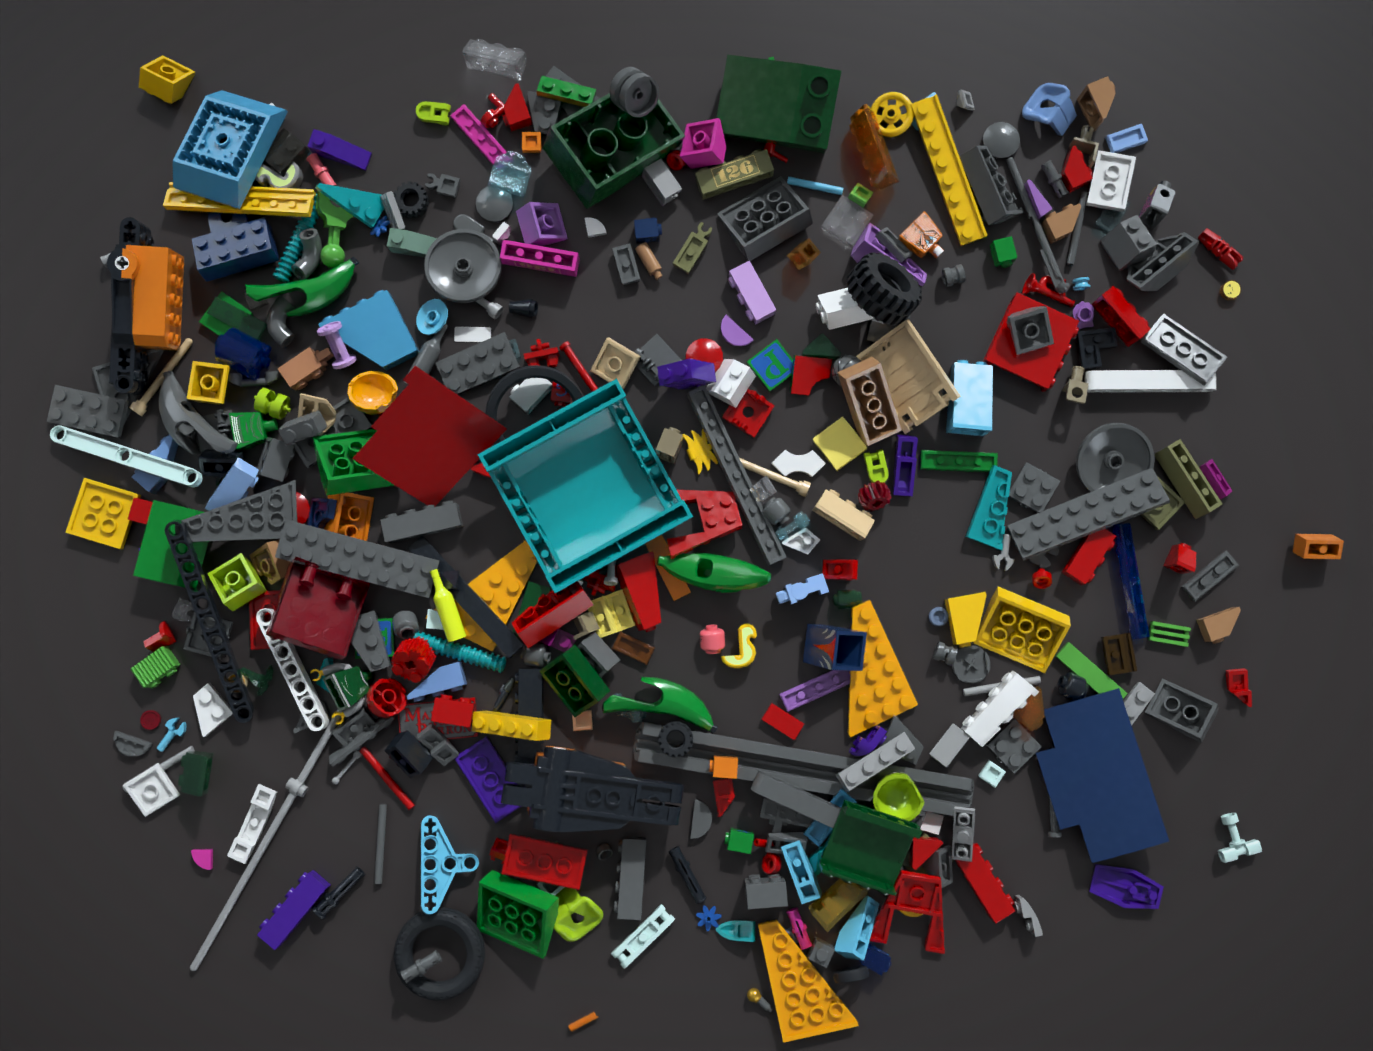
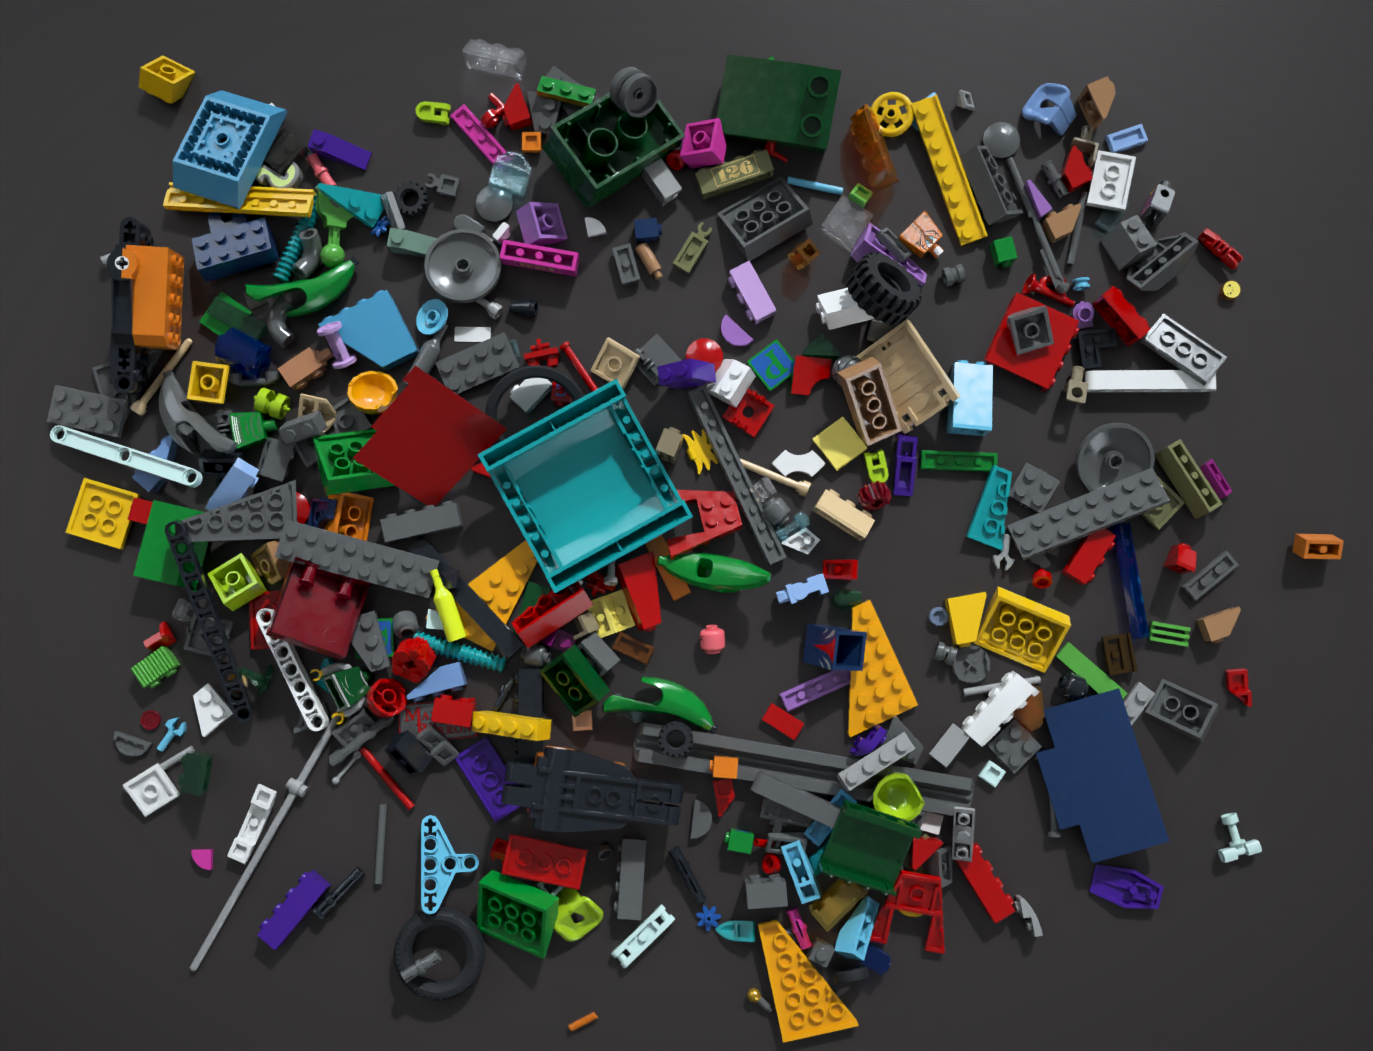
animal [720,624,757,668] -> none

